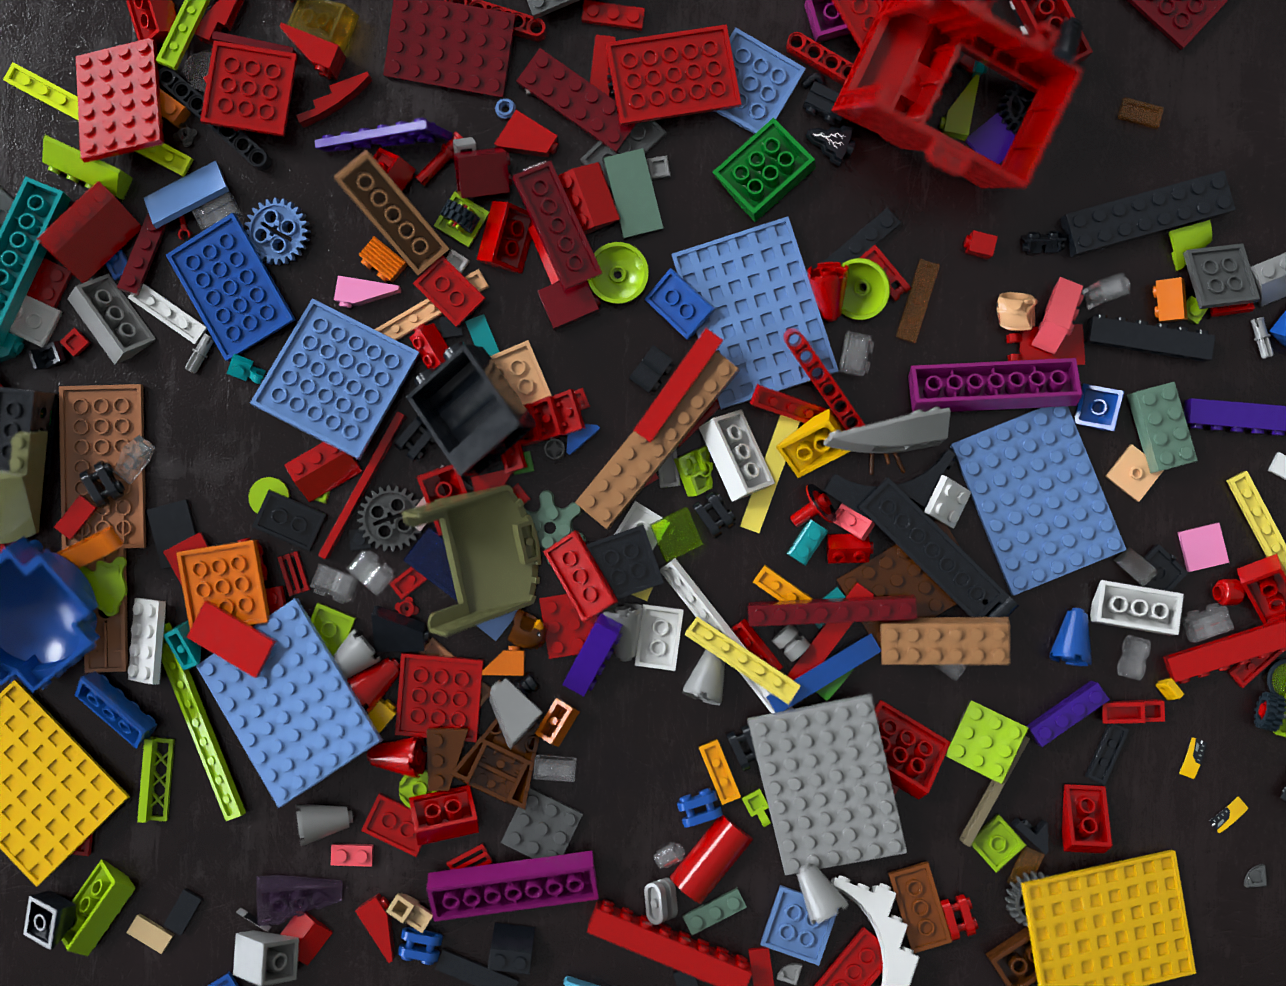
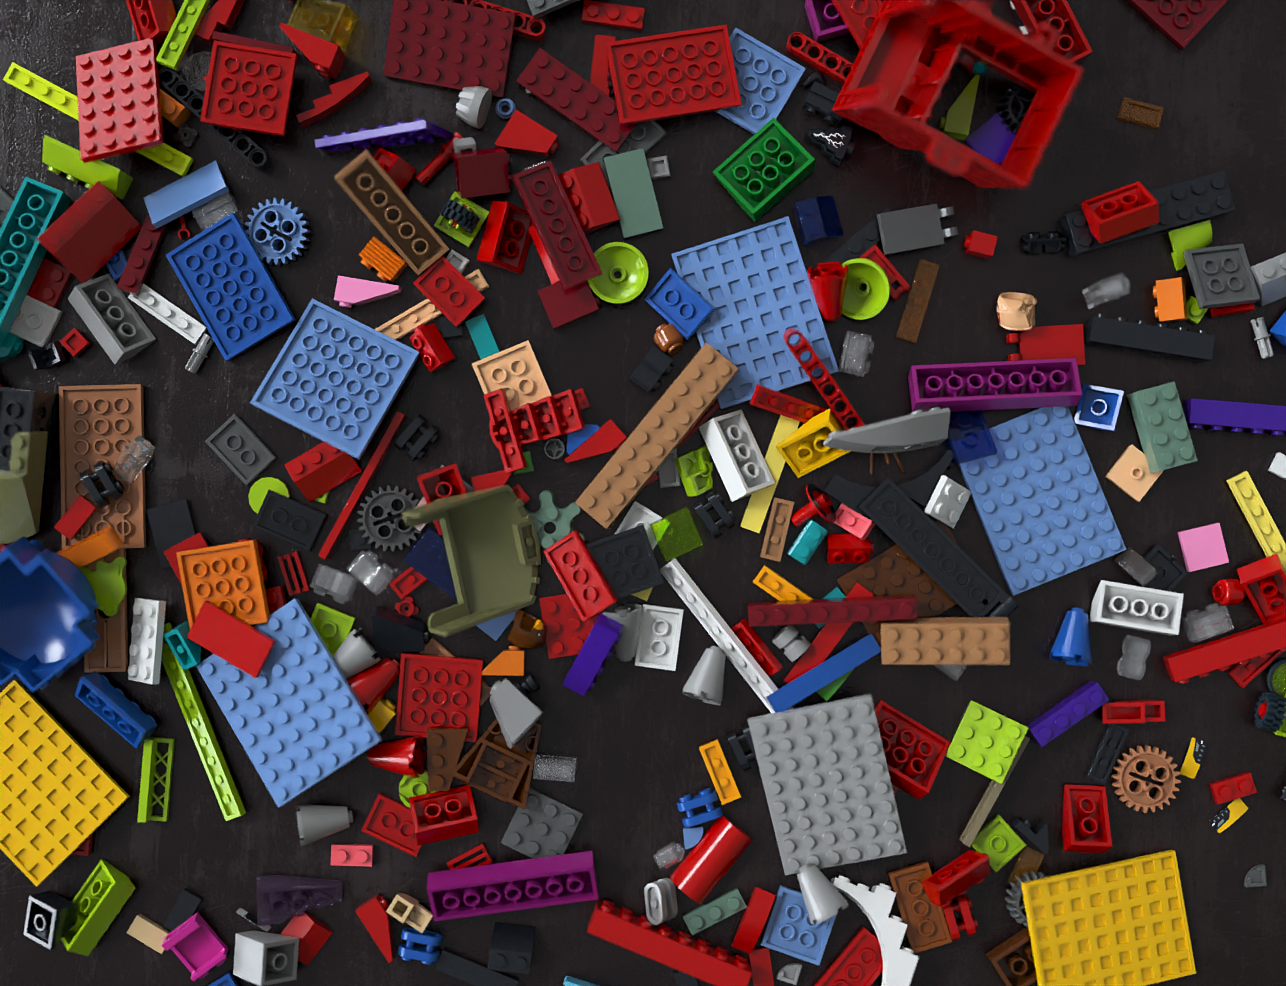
teal plate [226,354,266,384] -> none
black brick [406,342,537,476] -> none
orange brick [535,698,580,747] -> none
red tile [633,328,724,443] -> none
light yellow plate [685,617,800,705] -> none
lime plate [742,788,771,827] -> none
coral wedge [1032,277,1084,354] -> none
black plate [1052,16,1083,65] -> none
yellow tile [1156,678,1184,701] -> none
none -> dark pink panel [161,912,229,981]
none -> dark grey tile [205,413,278,486]
none -> light grey piece [456,86,492,129]
none -> red slope [565,419,627,464]
none -> dark orange head [654,323,684,355]
none -> medium blue tile [683,826,703,849]
none -> red slope [732,887,776,954]
none -> medium nougat plate [760,497,794,562]
none -> clear blue slope [794,196,844,246]
none -> dark grey tile [877,204,958,255]
none -> red slope [920,850,990,907]
none -> clear blue tile [947,410,997,464]
none -> red slope [1081,181,1159,244]
none -> nougat gear [1111,745,1181,813]
none -> red plate [1209,772,1257,804]

